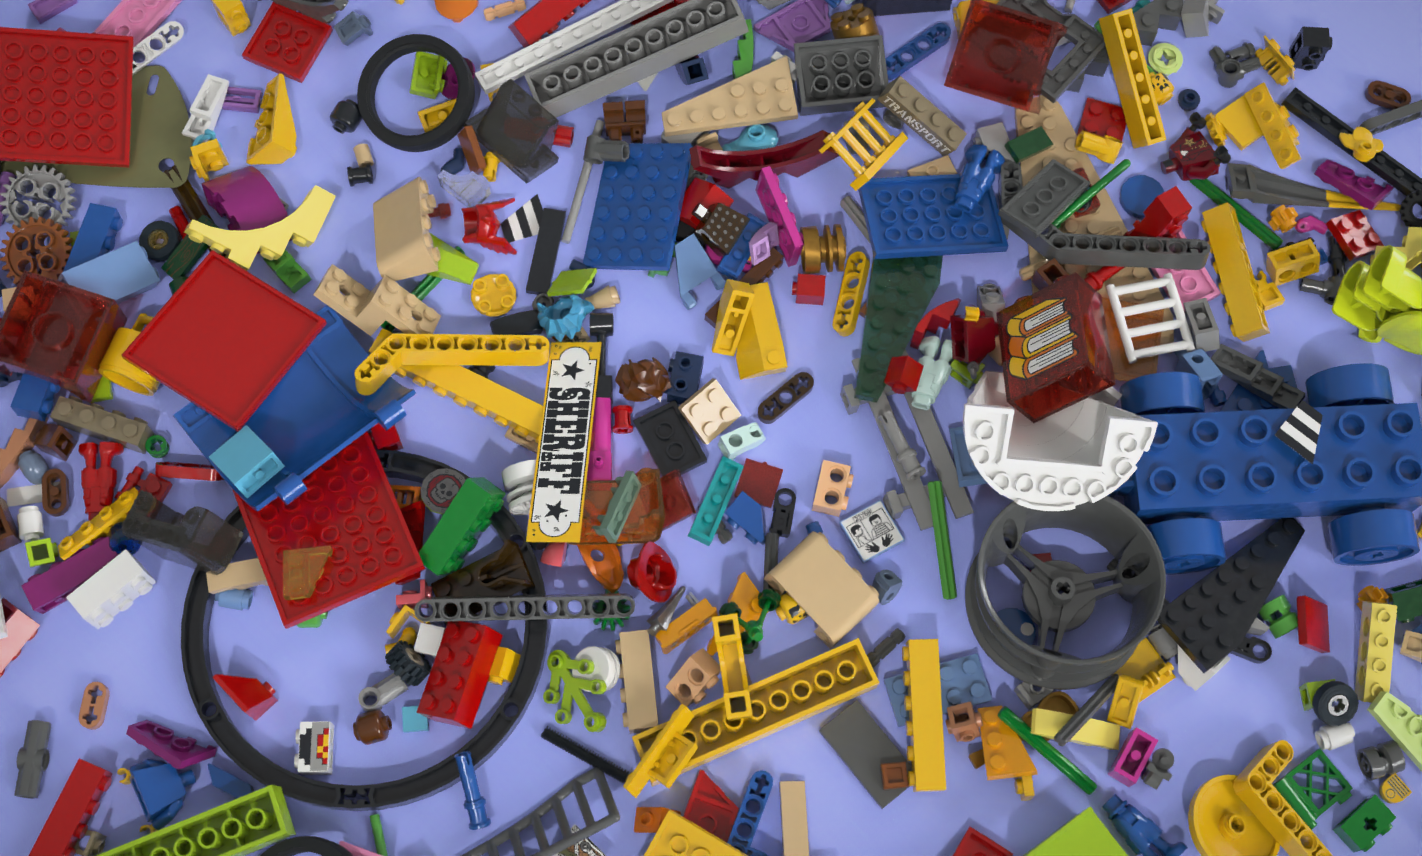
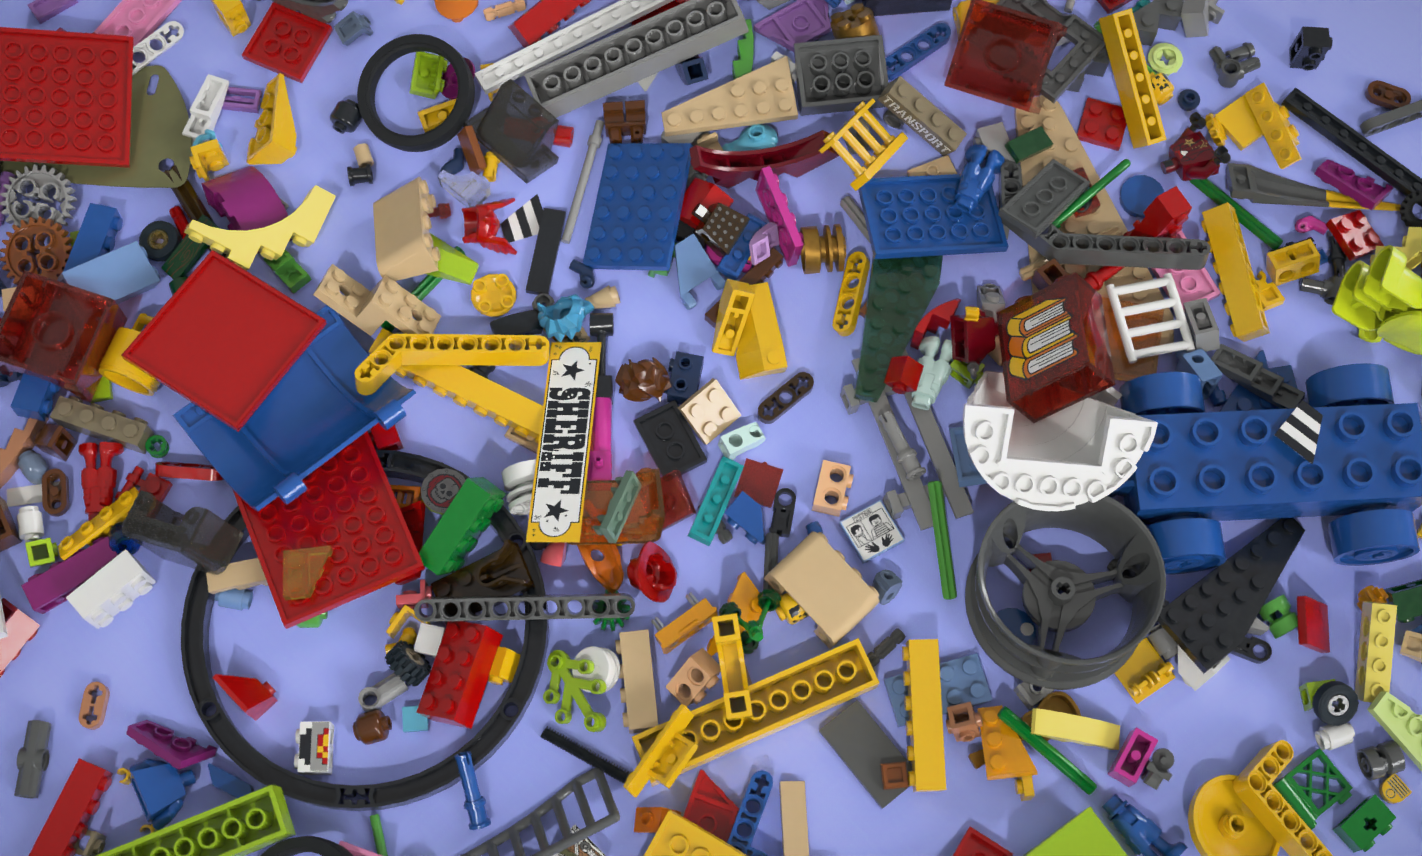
medium azure panel [209,425,285,498] -> none
lime piece [547,268,597,297] -> none
dark grey piece [583,136,630,164] -> none
red bush [612,405,633,434] -> none
flat silver piece [647,586,686,636] -> none
red brick [792,274,826,305] -> none
dark grey axle [1054,674,1119,746] -> none
yellow piece [1075,130,1123,164] -> none
yellow plate [1107,674,1145,729] -> none
yellow hinge [1255,36,1295,86] -> none
light orange gear [1268,205,1299,233] -> none
yellow plate [1339,126,1384,162] -> none

